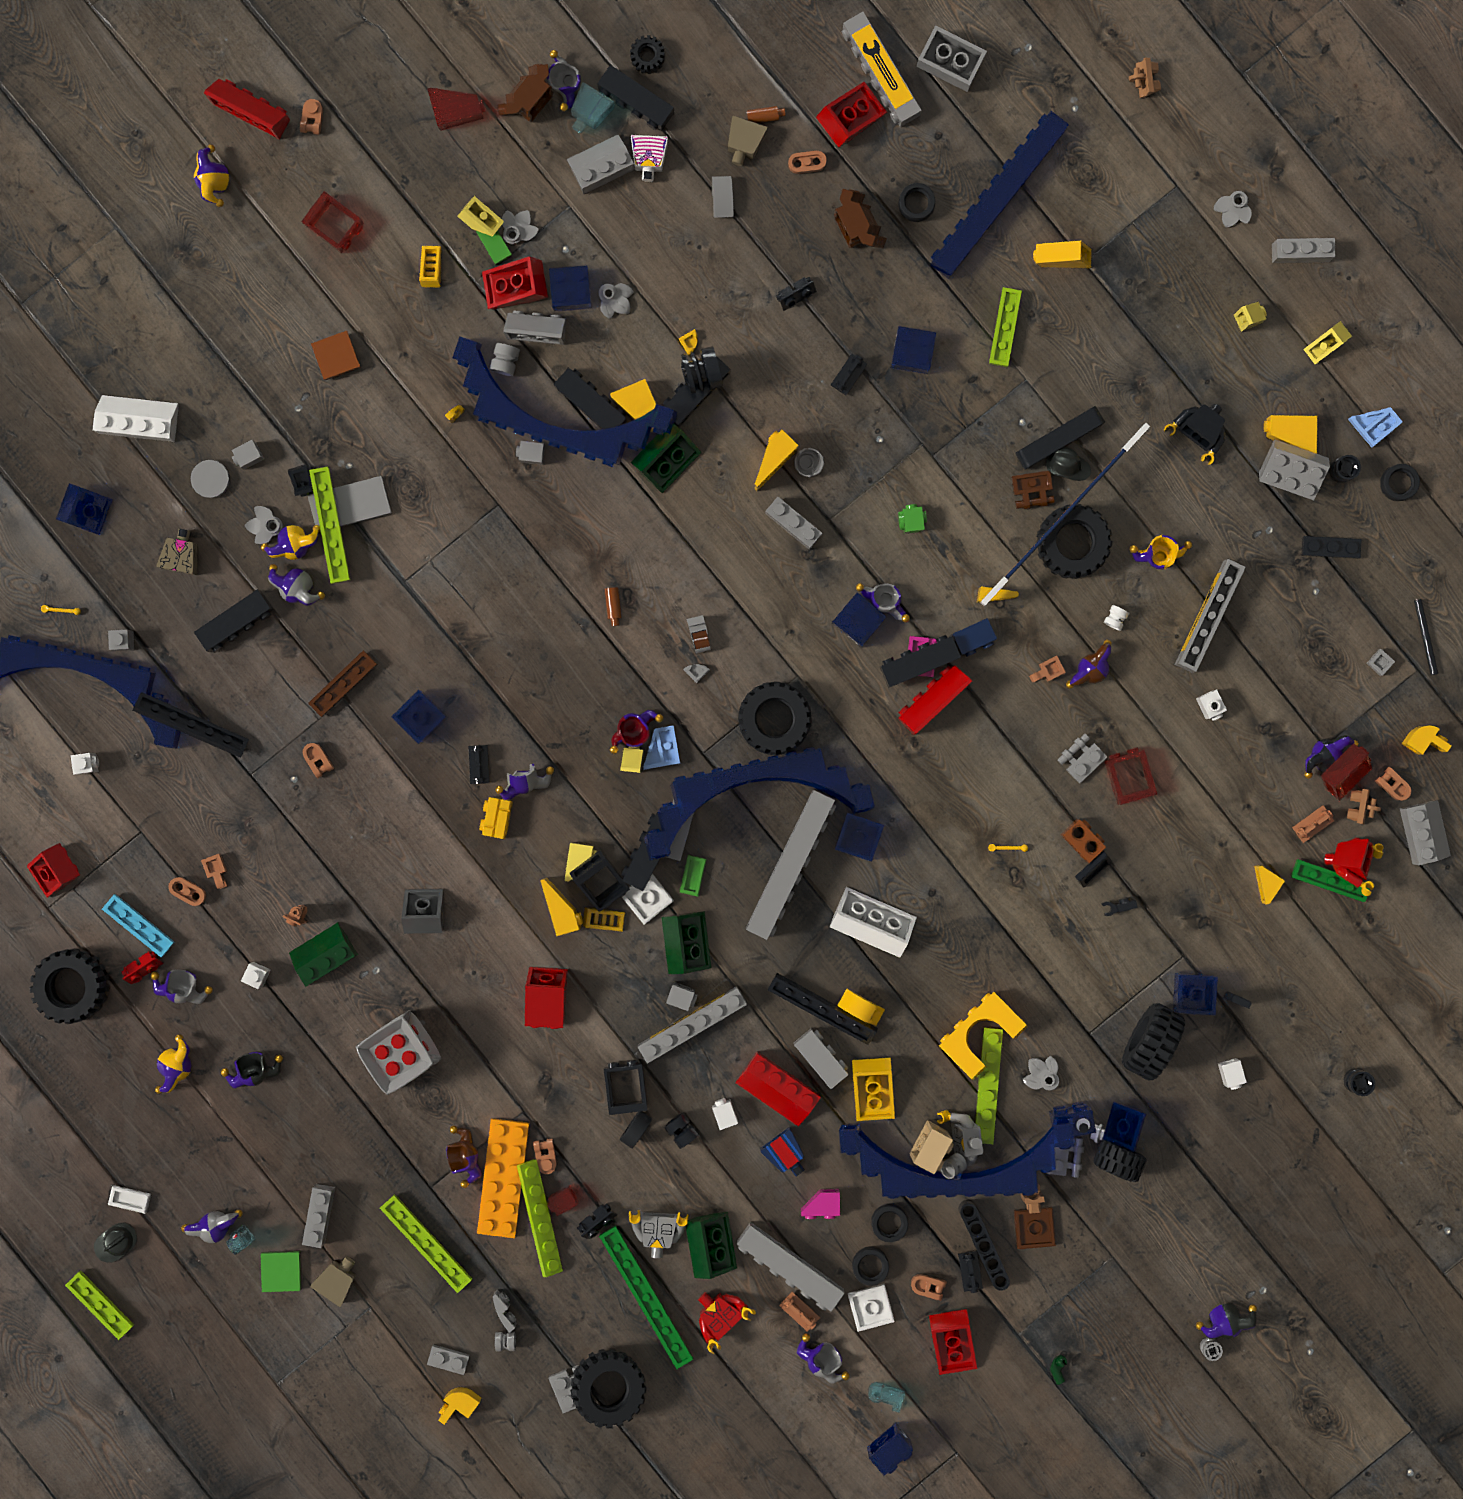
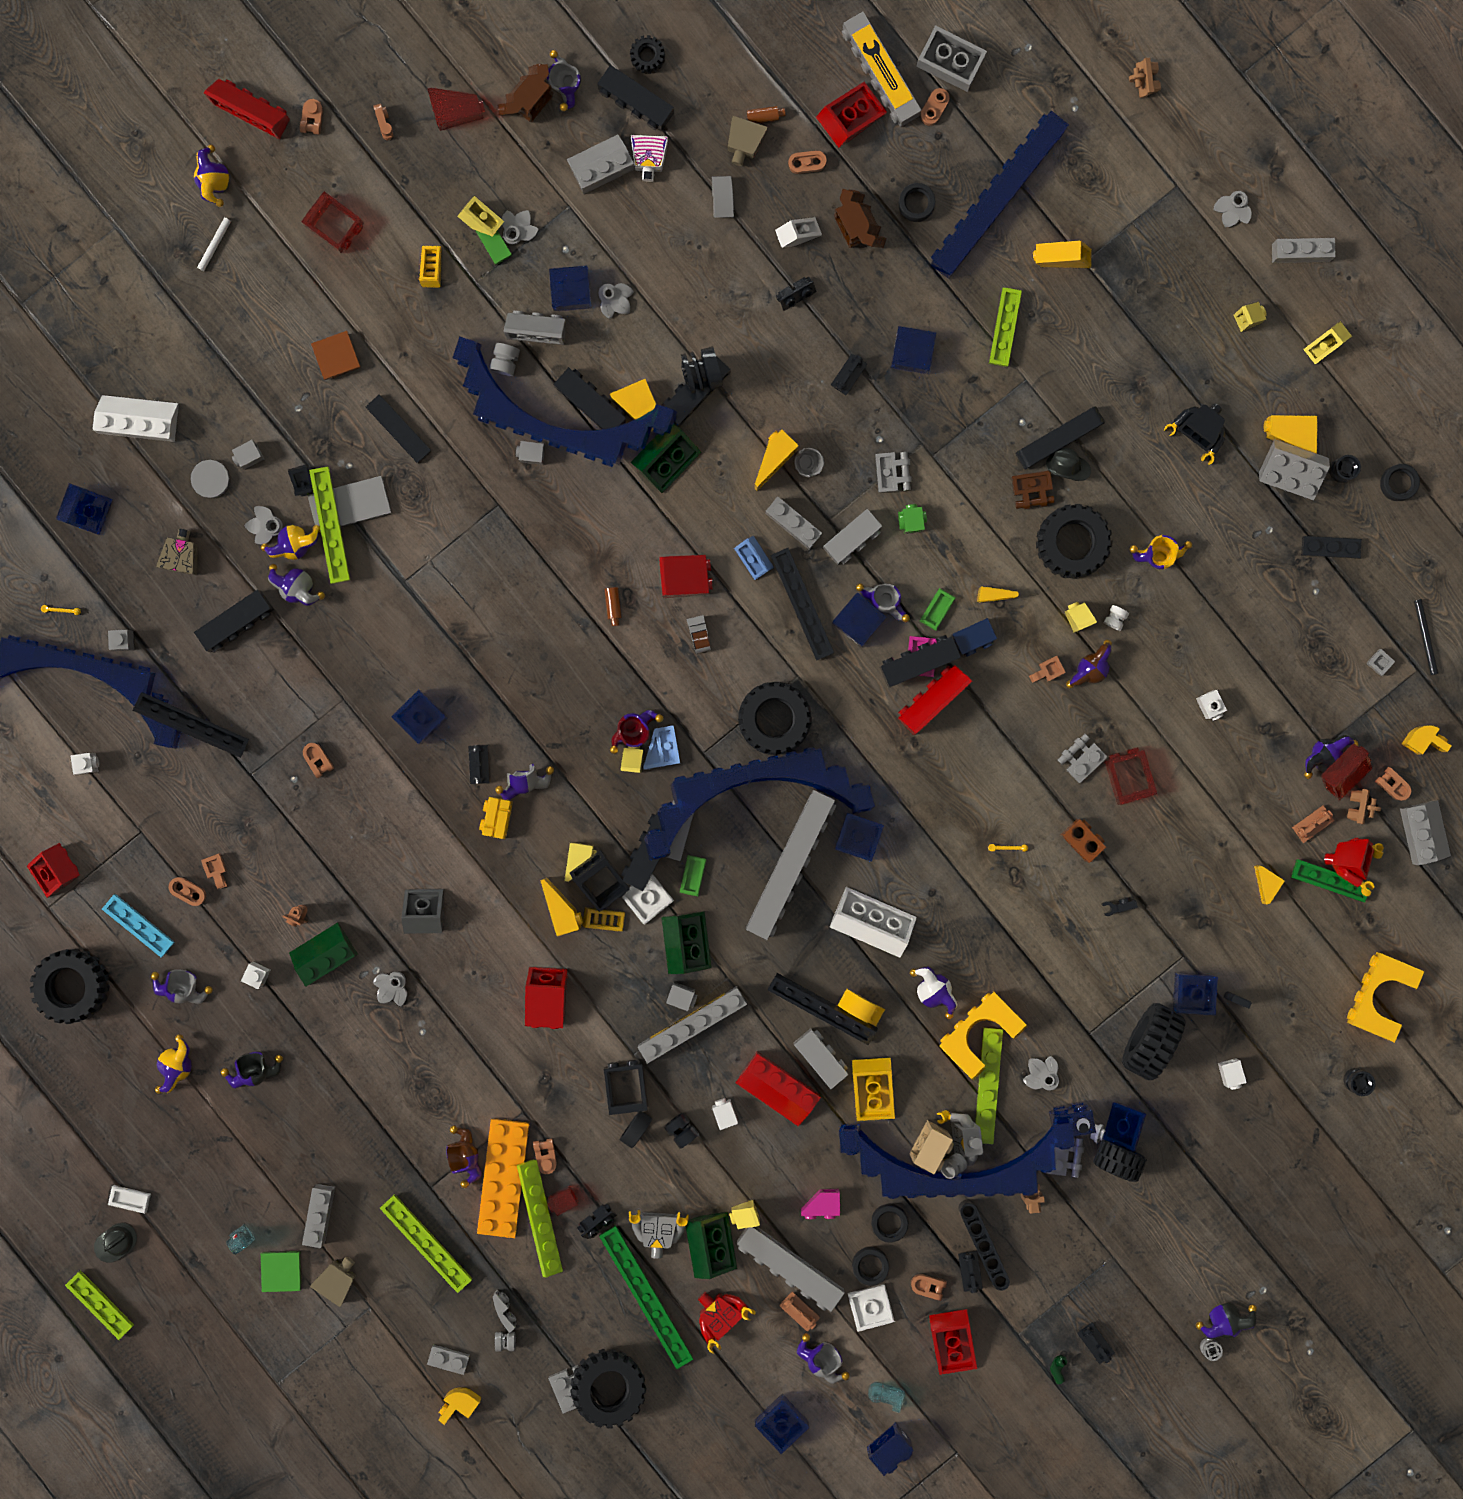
red hinge [121,951,164,984] -> none
piece [181,1210,243,1244] -> none
reddish brown plate [308,650,378,717] -> none
light grey piece [355,1010,441,1095] -> none
yellow tile [445,405,465,423] -> none
red slope [482,256,548,309] -> none
clear light blue torso [571,82,615,134] -> none
yellow tile [679,329,698,356] -> none
light grey tile [683,664,710,683] -> none
torso [760,1127,805,1176] -> none
dark blue piece [980,423,1150,606] -> none
reddish brown tile [1014,1207,1056,1249] -> none
black tile [1075,851,1112,888] -> none
light grey brick [1174,559,1245,673] -> none
light blue wing [1348,407,1402,447] -> none
none -> white bar [197,217,231,271]
none -> black tile [366,394,431,464]
none -> nougat plate [373,104,394,140]
none -> light grey plate [373,972,408,1006]
none -> red slope [659,555,713,598]
none -> light yellow slope [729,1200,760,1229]
none -> medium blue slope [734,536,774,580]
none -> clear blue brick [754,1393,809,1454]
none -> black plate [770,548,834,661]
none -> white slope [775,217,822,248]
none -> light grey brick [823,509,882,565]
none -> light grey plate [875,452,912,493]
none -> piece [910,967,958,1019]
none -> nougat plate [920,88,950,126]
none -> bright green tile [920,588,956,631]
none -> light yellow slope [1065,602,1097,632]
none -> black hinge [1077,1322,1115,1364]
none -> yellow arch [1347,952,1424,1043]

